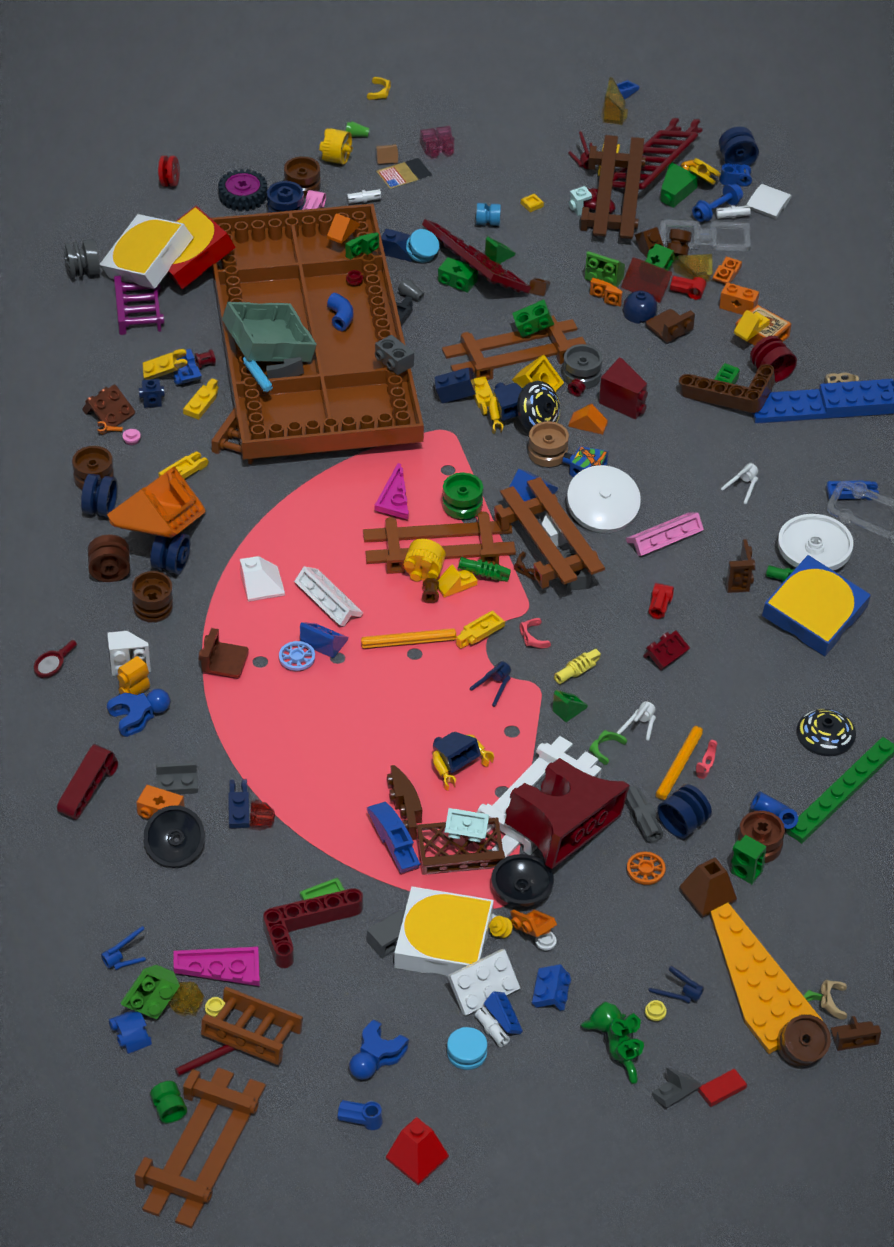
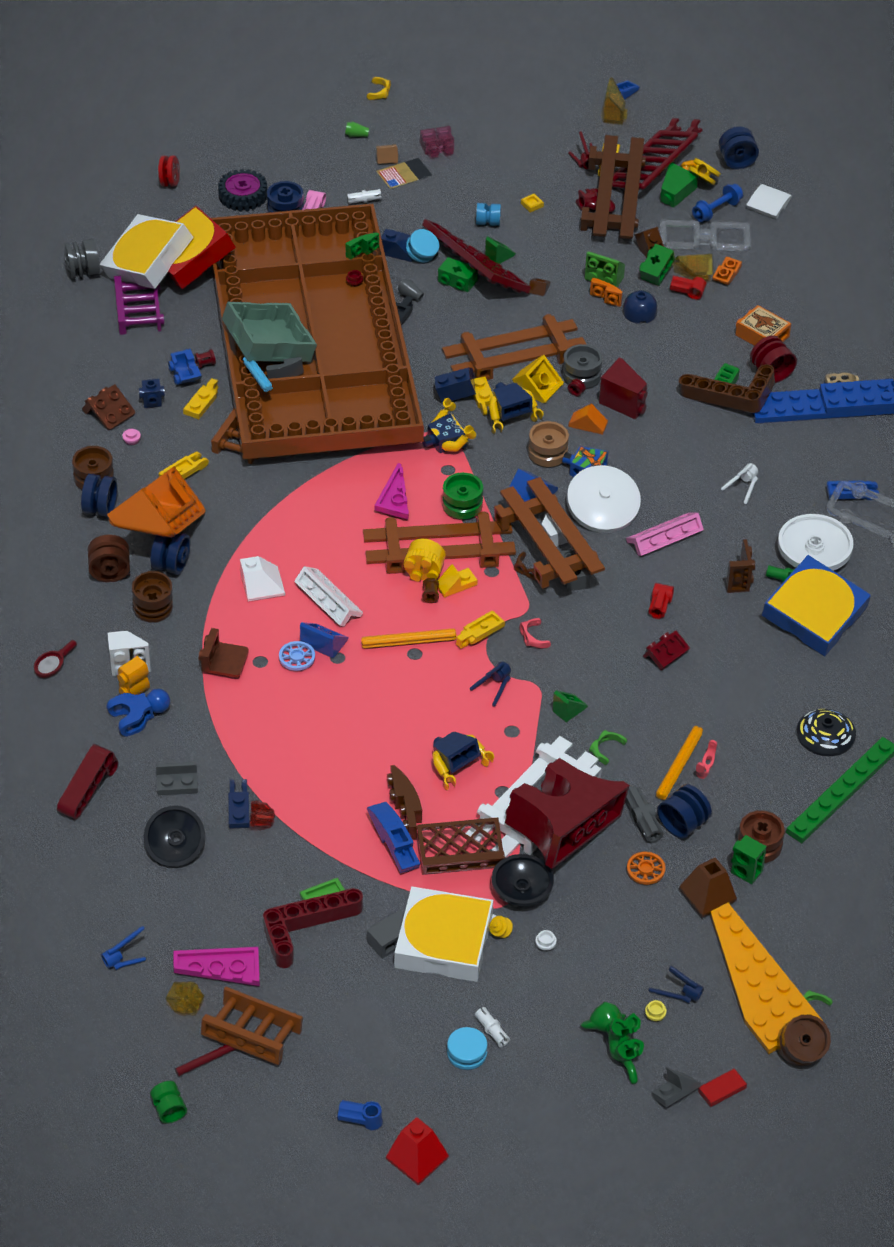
orange hand [97,421,123,435] -> none
blue cylinder [108,1010,152,1054] -> none
bright green slope [121,965,180,1019] -> none
dark orange fence [135,1068,266,1229] -> none
orange brick [136,785,185,819] -> none
yellow hinge [143,349,187,380] -> none
light yellow plate [205,997,225,1017] -> none
reddish brown wheel [284,156,321,197] -> none
yellow piece [319,128,353,165] -> none
orange slope [327,213,360,244] -> none
blue cylinder [327,293,354,331] -> none
blue piece [349,1020,409,1080] -> none
dark grey brick [375,335,414,375] -> none
light aqua bracket [444,808,489,842] -> none
white plate [447,949,520,1015] -> none
green hinge [458,557,511,582] -> none
blue slope [484,991,523,1034] -> none
orange bracket [510,909,557,937] -> none
green brick [512,299,554,338] -> none
black dish [517,381,560,432] -> none
blue bracket [532,964,571,1011] -> none
light yellow hinge [554,649,601,684] -> none
light aqua bracket [569,186,592,216] -> none
white plant [617,701,656,741] -> none
clear red window [621,257,673,303] -> none
reddish brown bracket [646,309,695,343] -> none
reddish brown wheel [667,229,692,257] -> none
white pin [716,205,751,219] -> none
blue piece [719,163,752,187] -> none
orange brick [719,282,759,315] -> none
yellow slope [734,310,770,341] -> none
blue cylinder [750,791,798,829] -> none
tan cap [821,980,847,1020] -> none
reddish brown panel [830,1016,881,1051] -> none
none -> torso [422,398,476,453]

